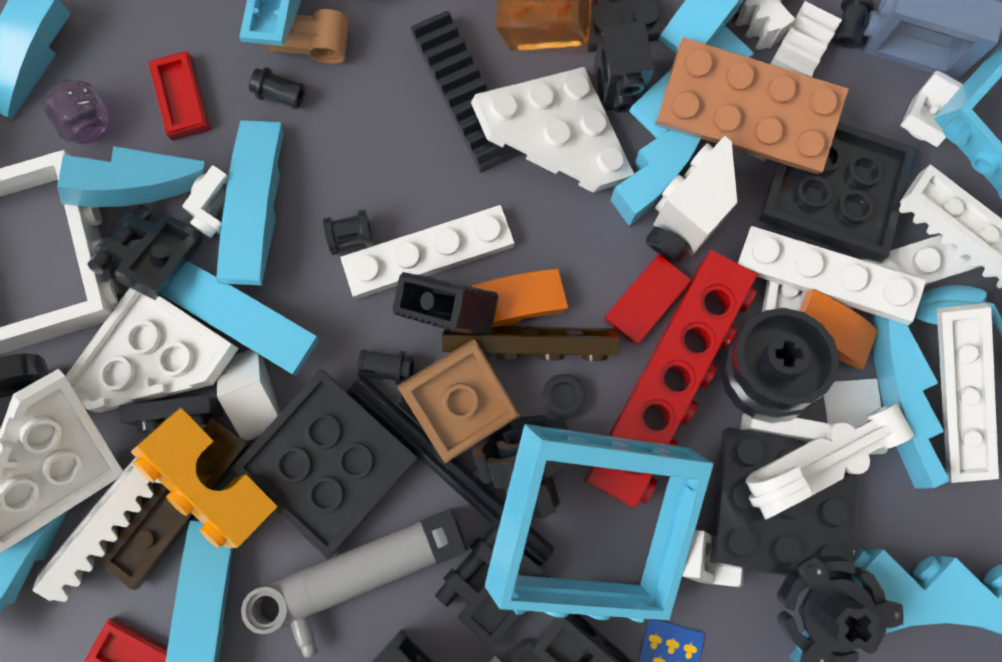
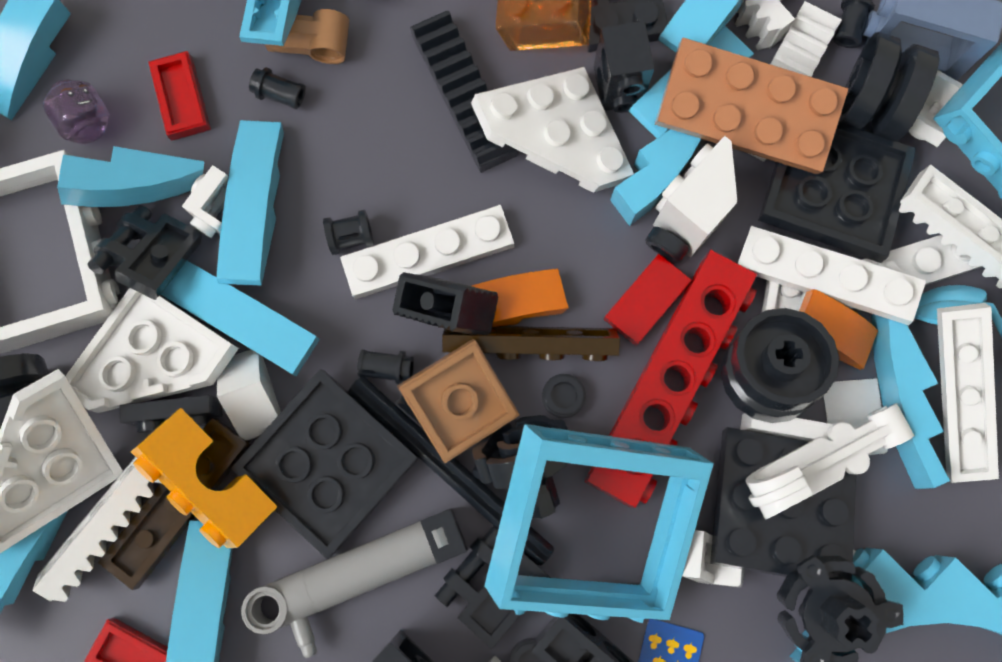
none -> black wheel [838,32,940,142]

